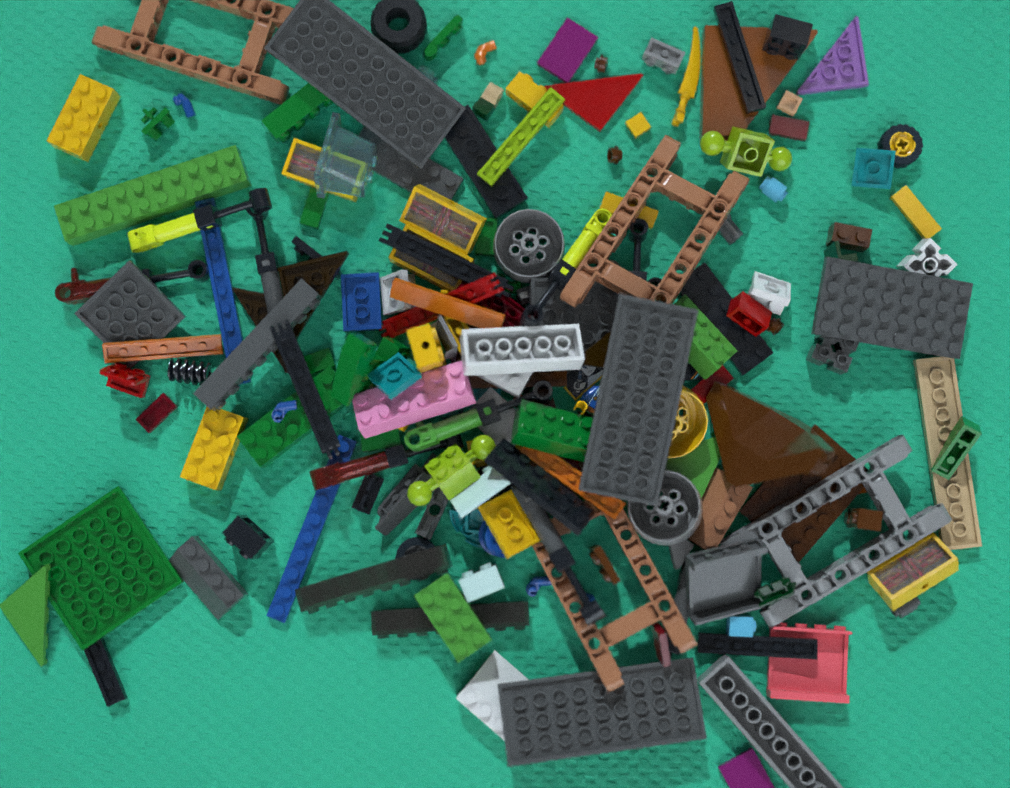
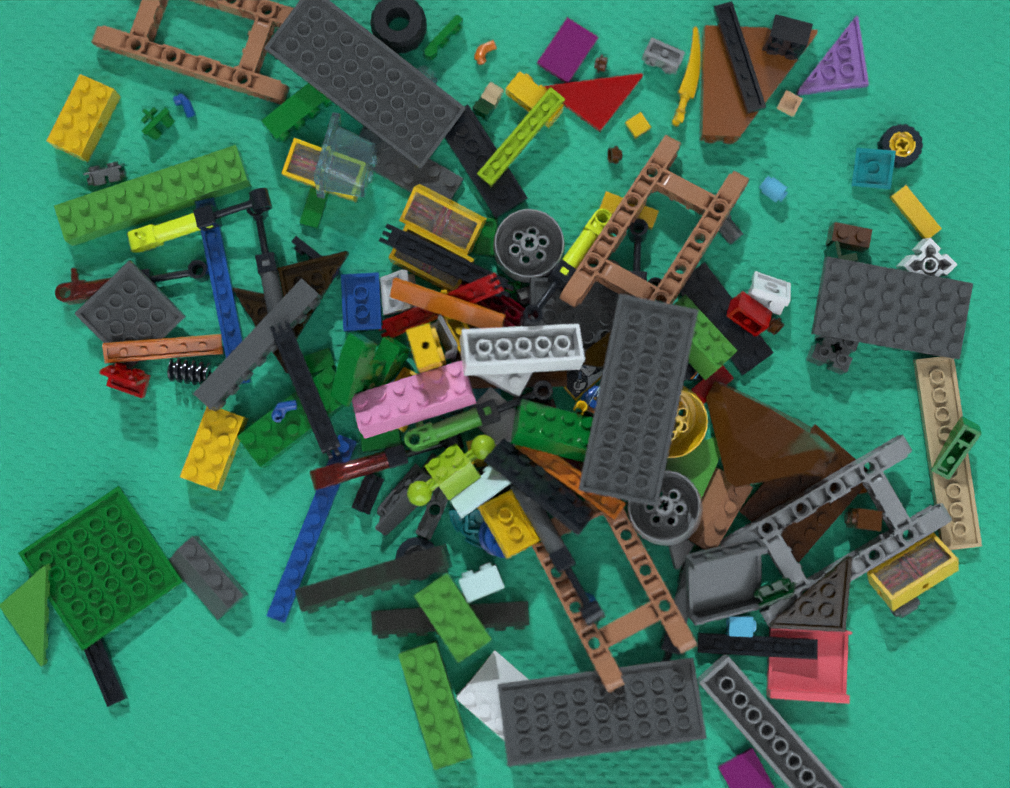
dark red tile [135,393,178,433] -> none
black brick [222,515,274,560] -> none
teal plate [367,352,422,400] -> none
blue arm [526,576,552,597] -> none
reddish brown plate [589,544,621,585] -> none
tile [652,623,671,667] -> none
lime brick [700,126,792,177] -> none
dark red tile [768,115,809,141] -> none
none -> dark grey hinge [83,161,127,186]
none -> bright green brick [398,640,473,770]
none -> dark brown tile [769,556,853,632]

